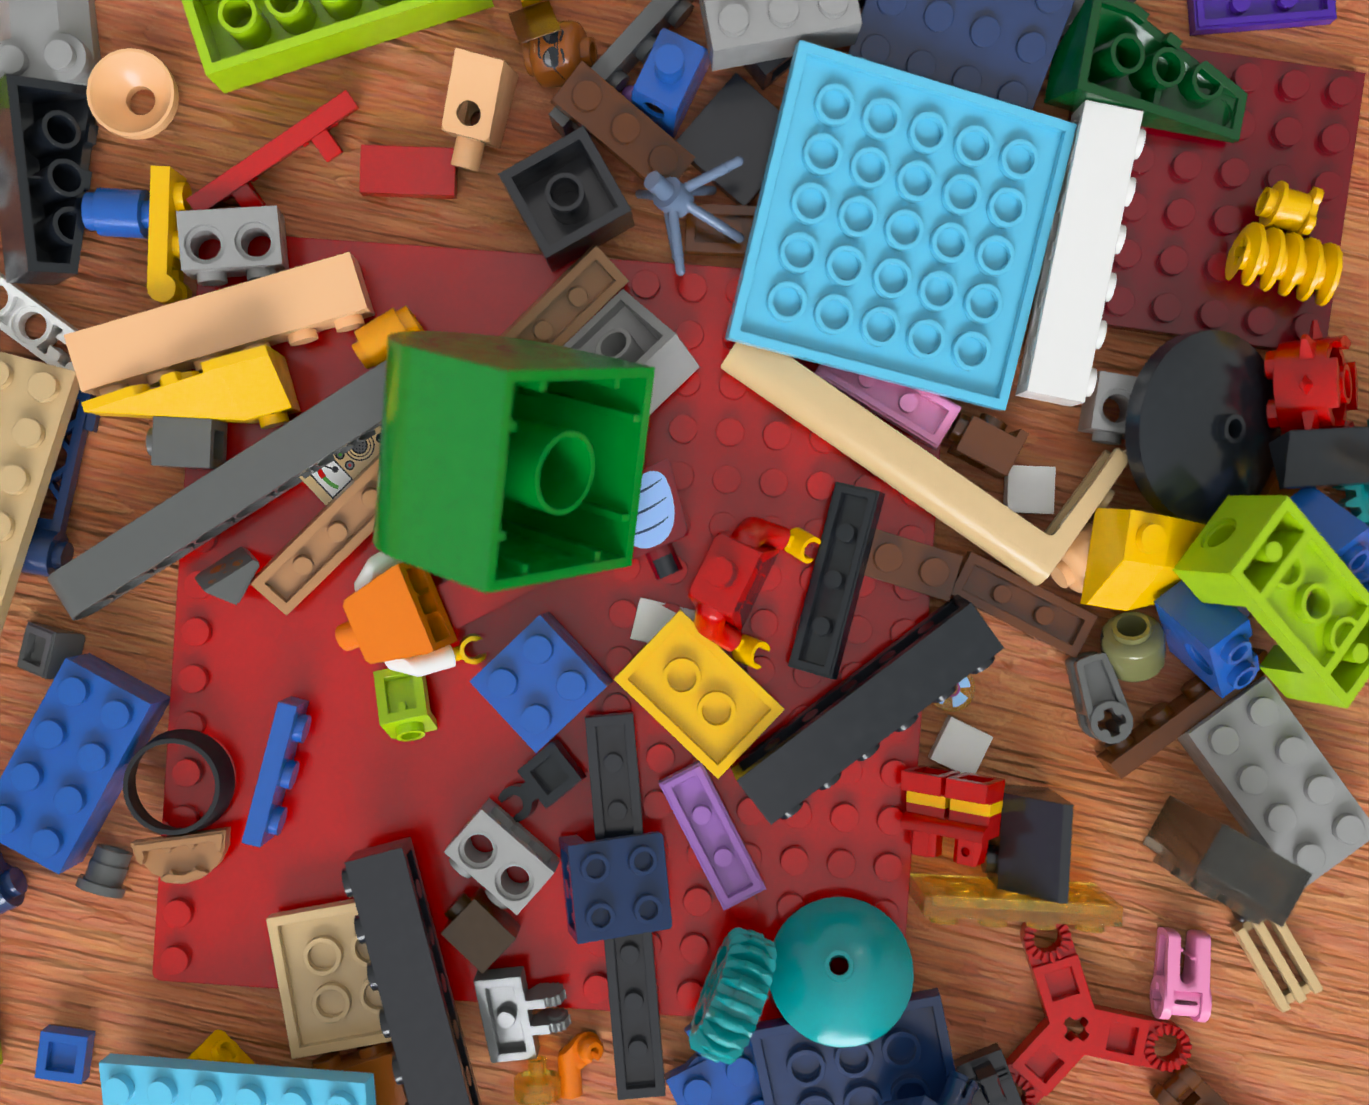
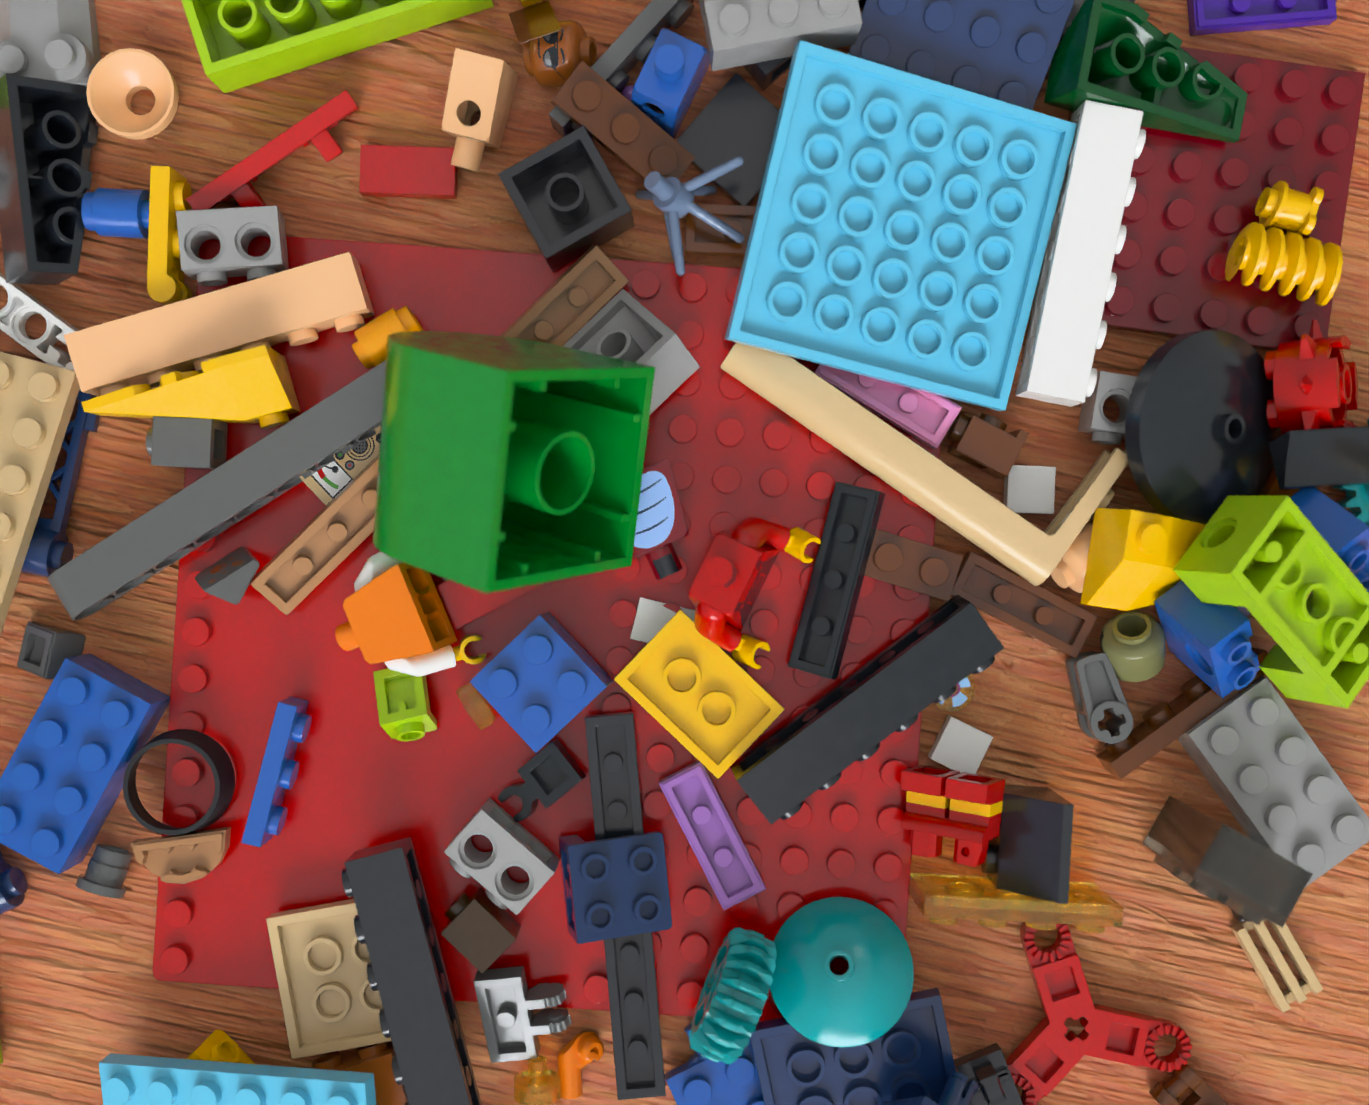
blue plate [34,1025,96,1084] -> none
bright pink piece [1150,927,1212,1022] -> none
none -> clear yellow tile [456,682,497,731]

